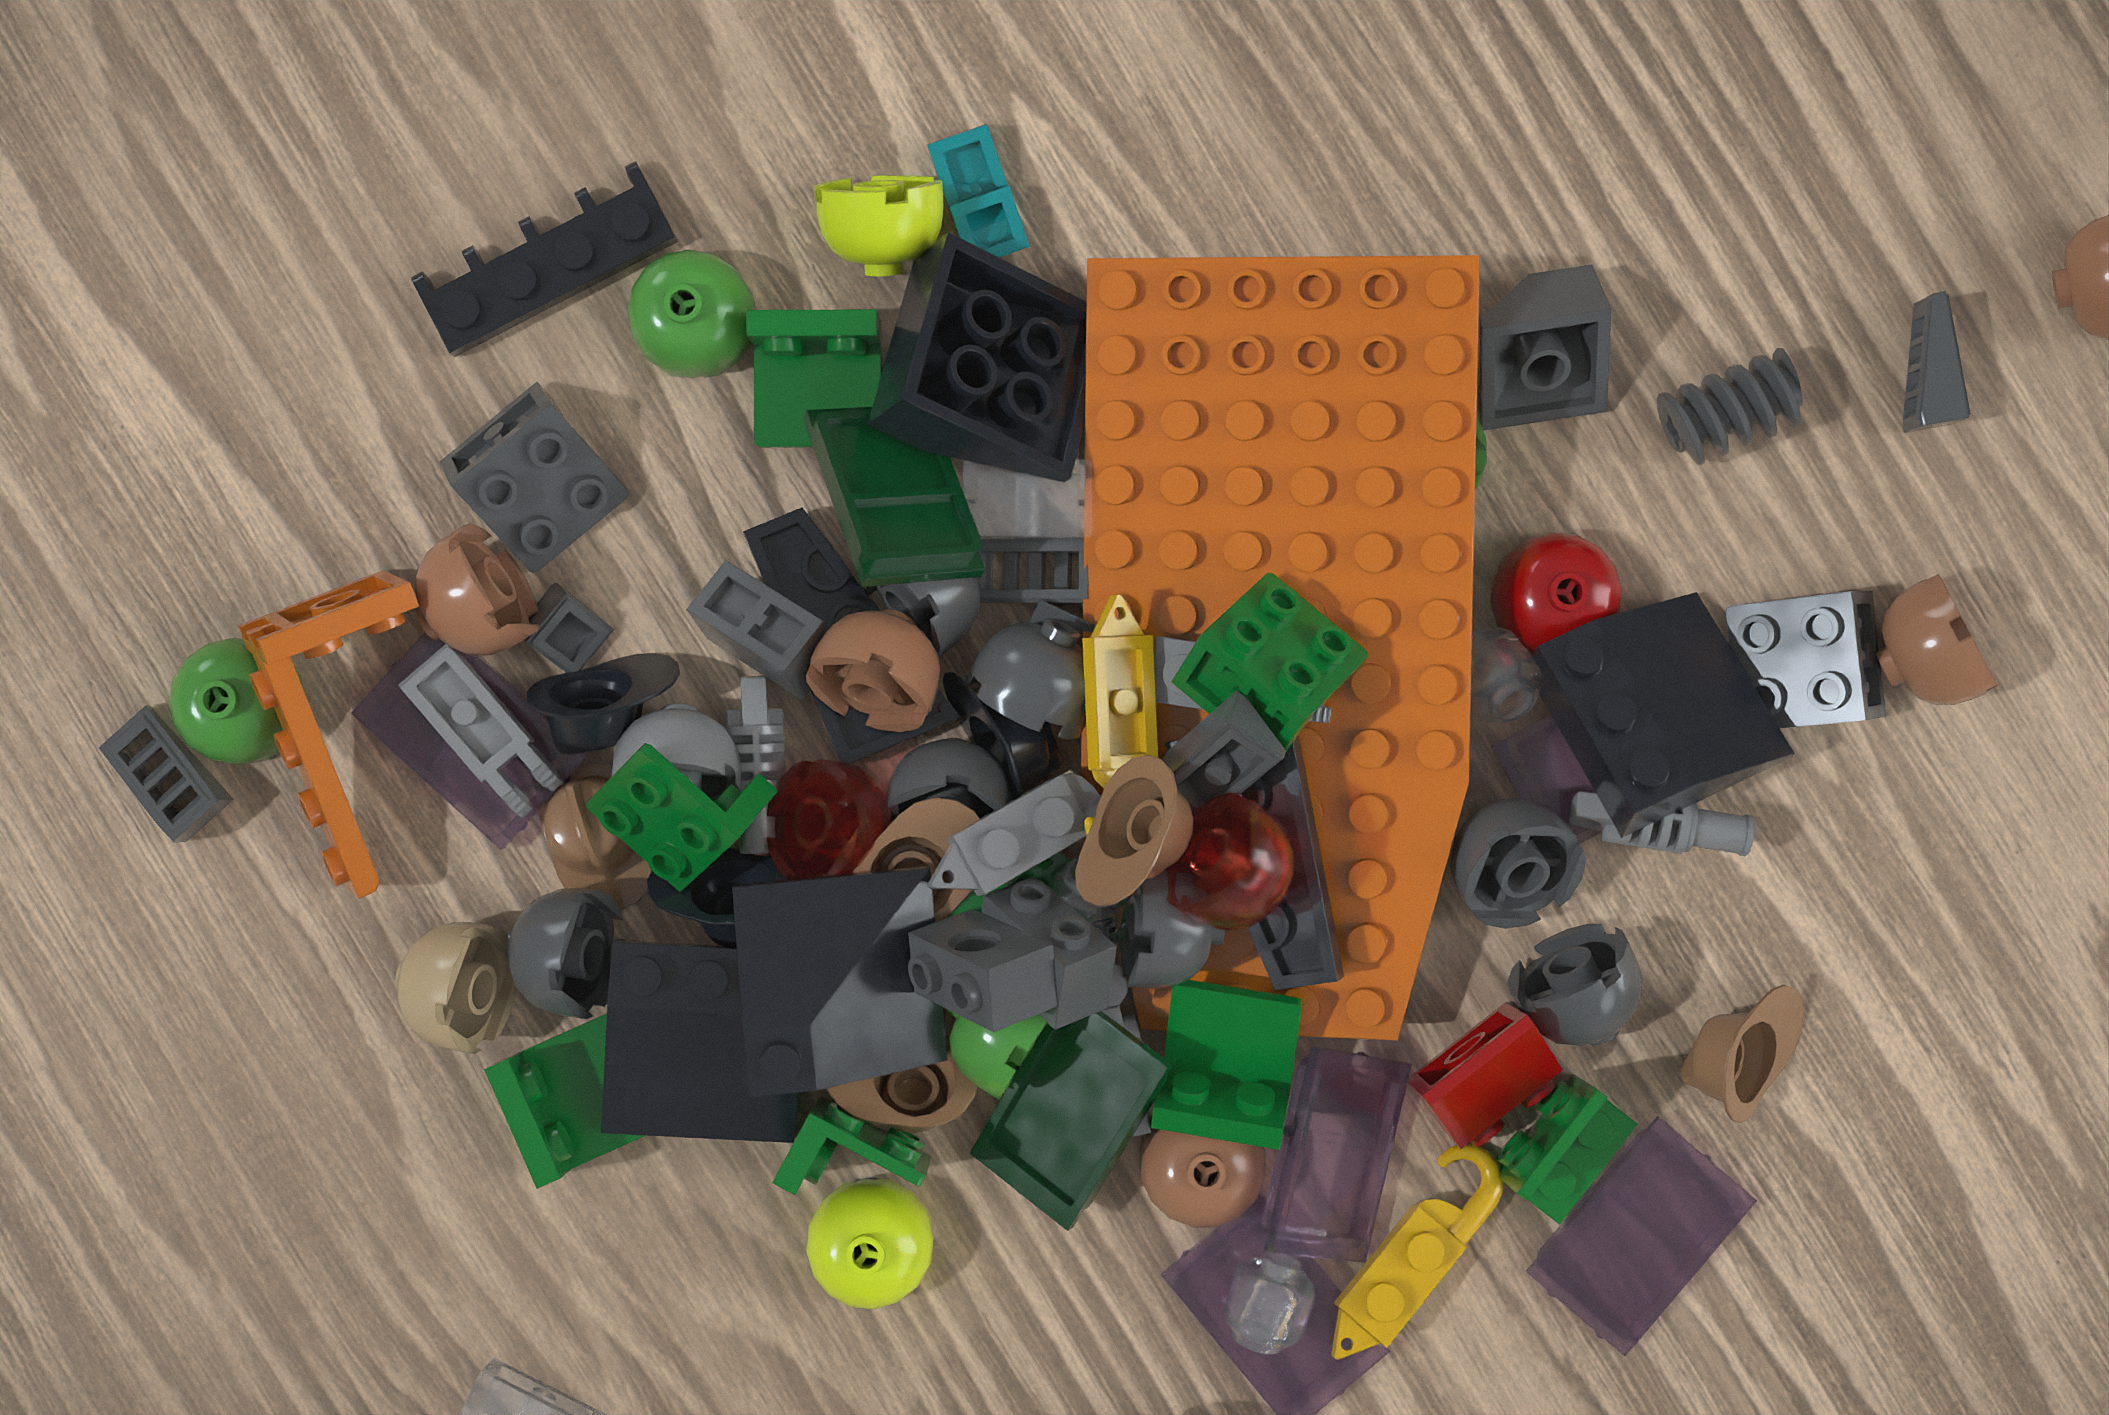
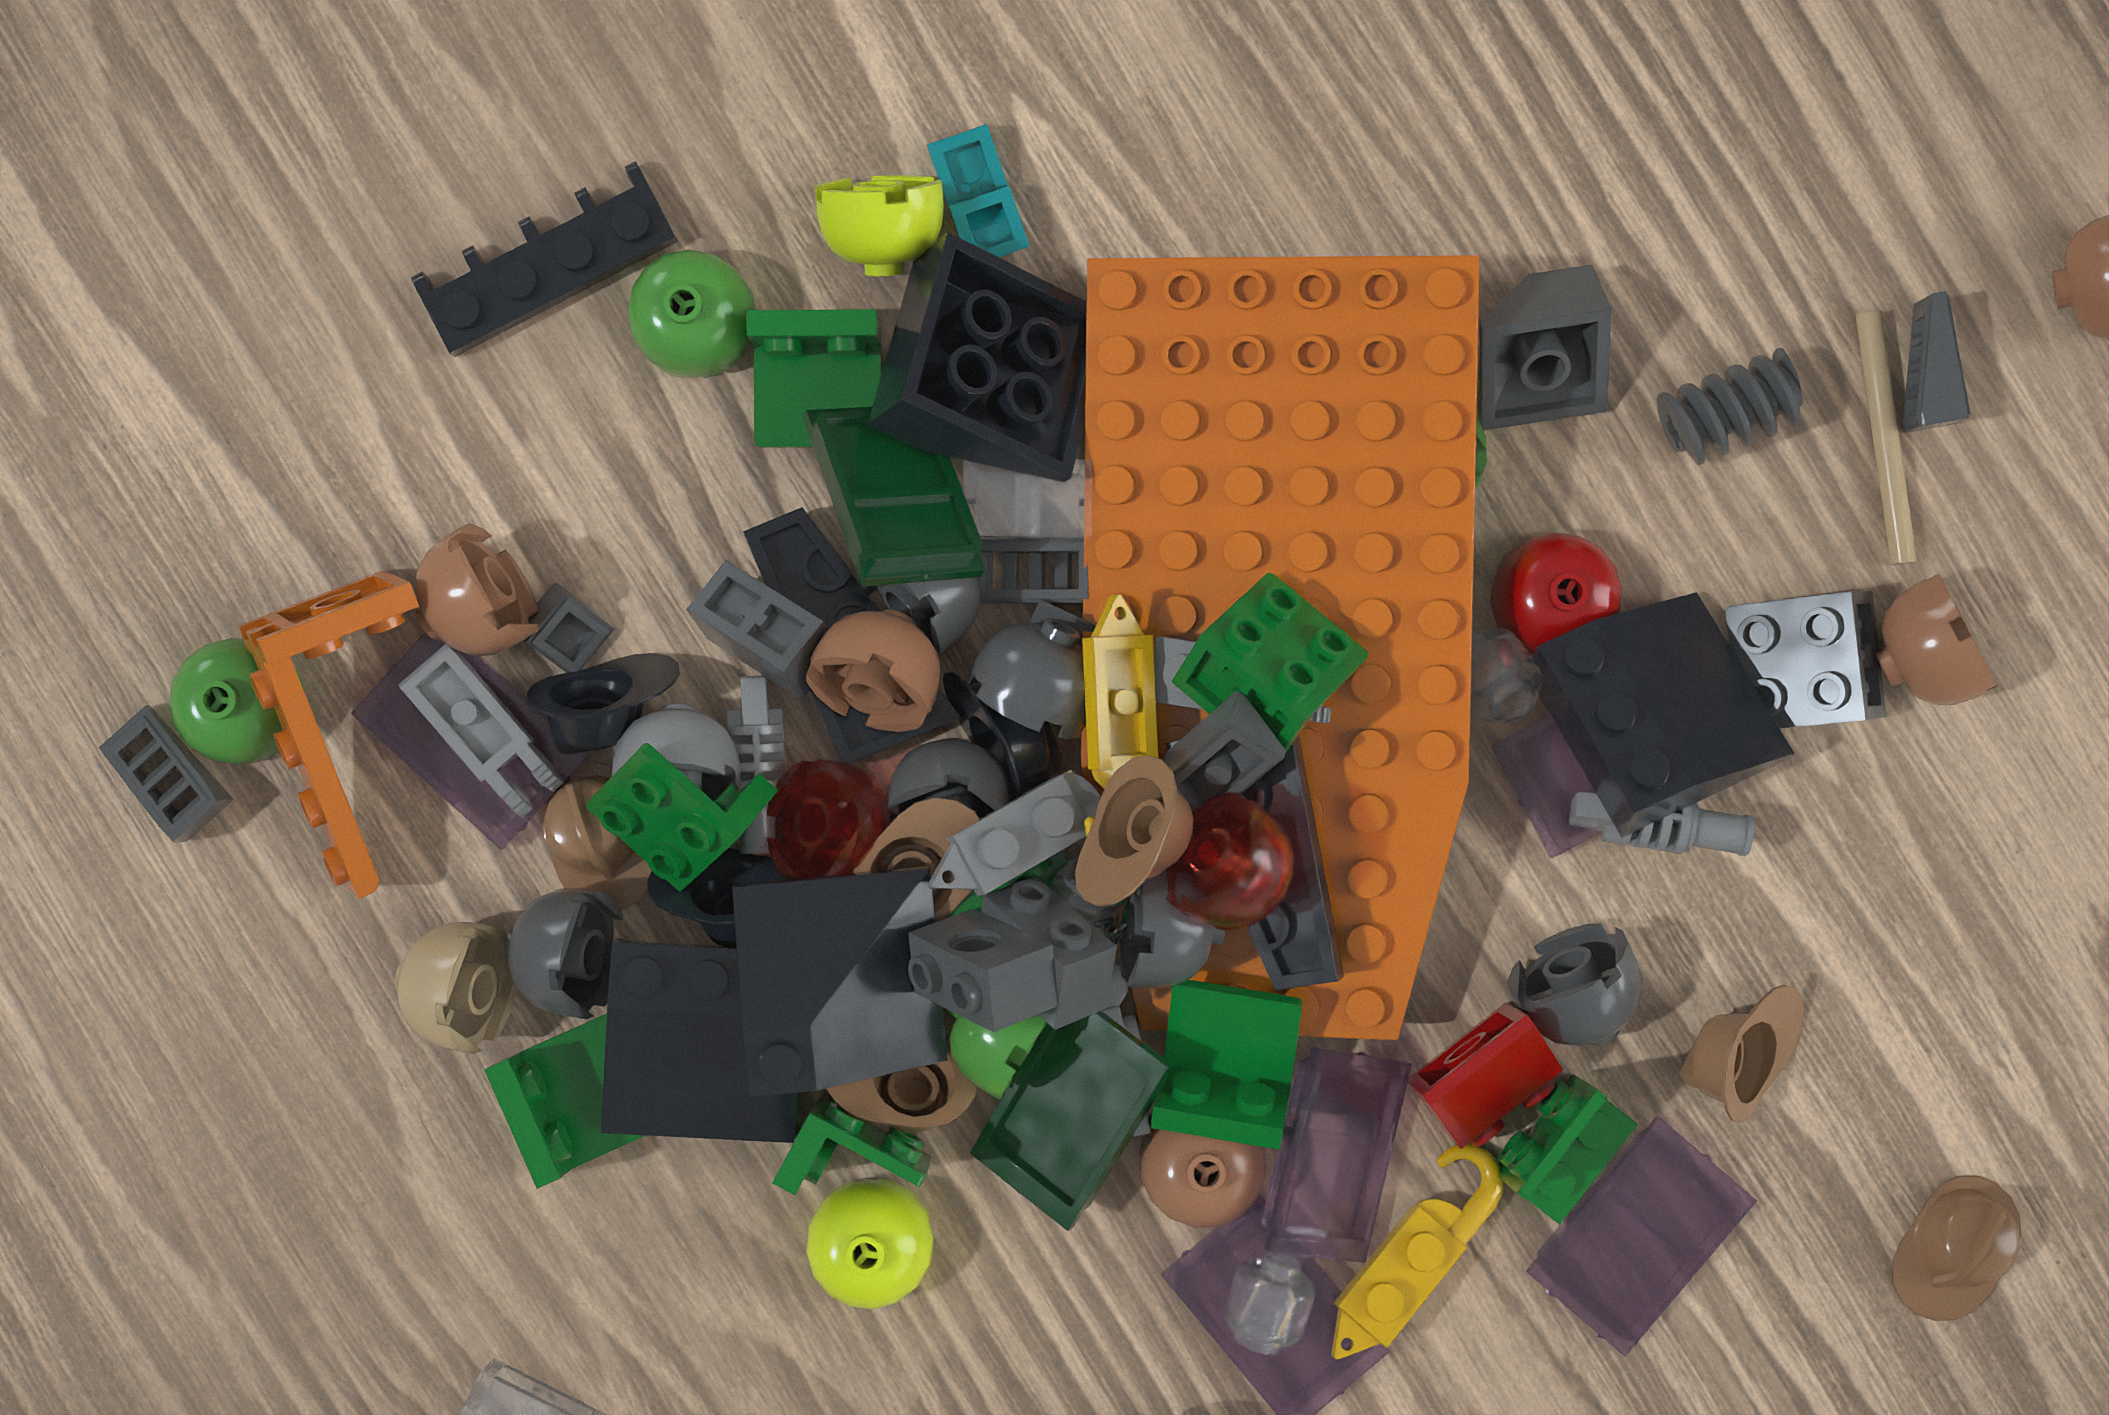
dark grey bracket [440,381,629,573] -> none
dark grey cylinder [1450,797,1586,929] -> none
none -> tan bar [1855,310,1917,565]
none -> medium nougat piece [1892,1176,2021,1321]

